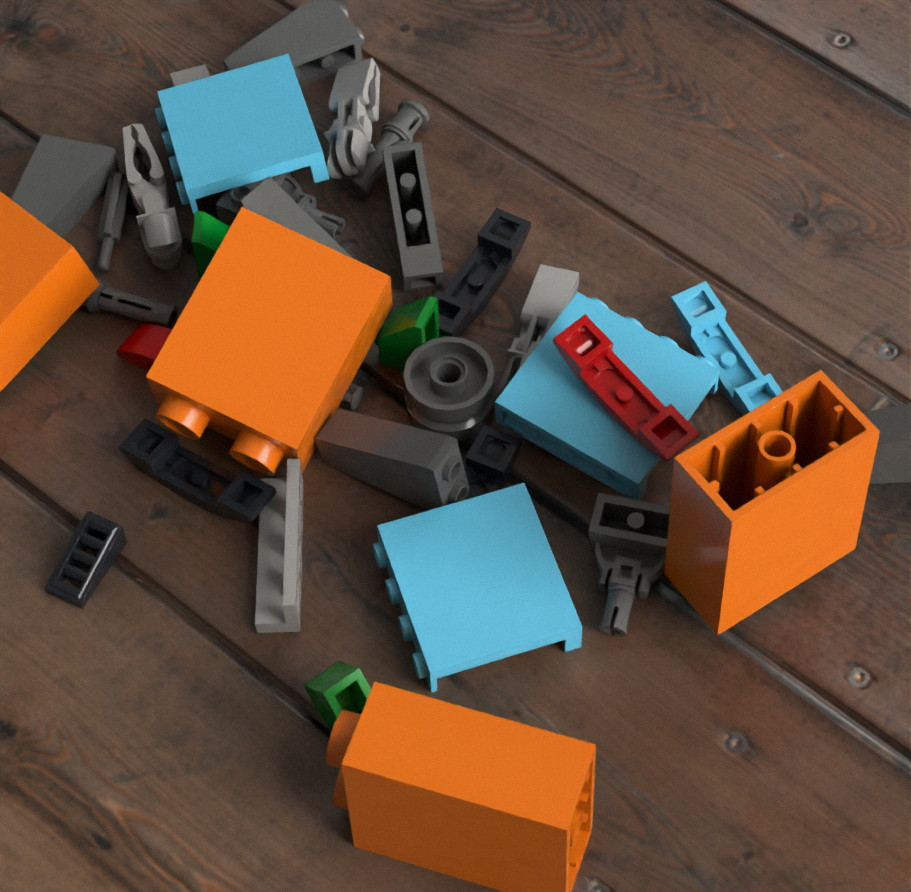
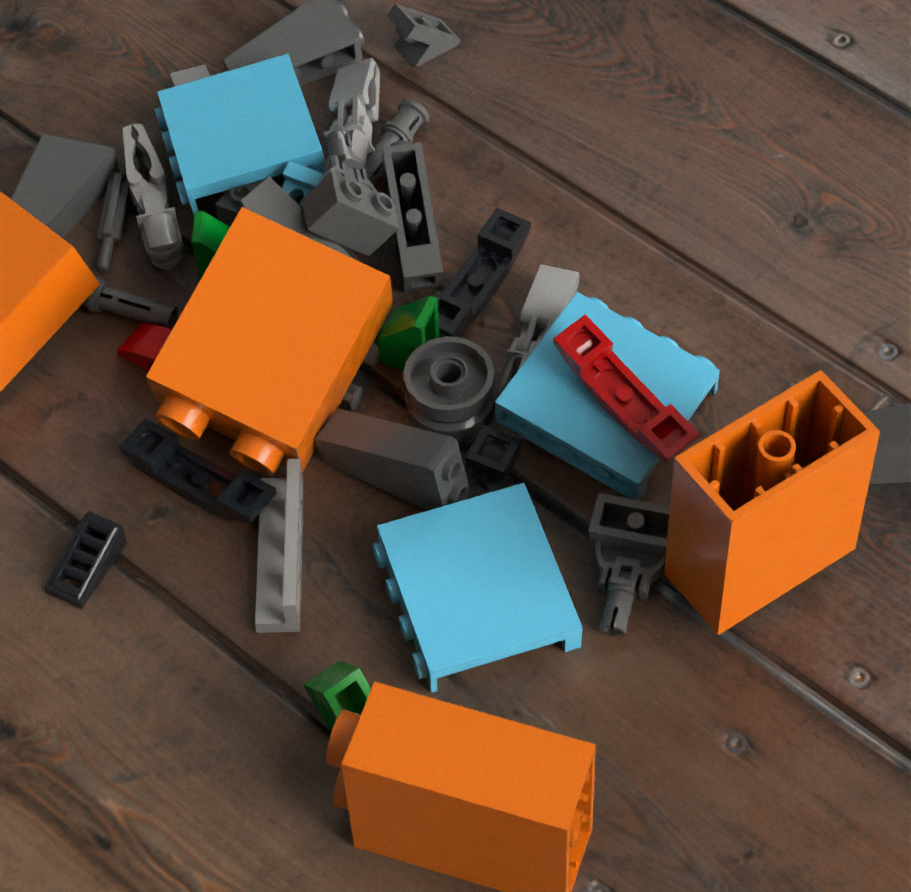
medium azure slope [670,281,783,416] -> none
none -> medium azure tile [282,161,323,209]
none -> dark grey brick [302,131,399,256]
none -> dark grey slope [387,4,461,67]

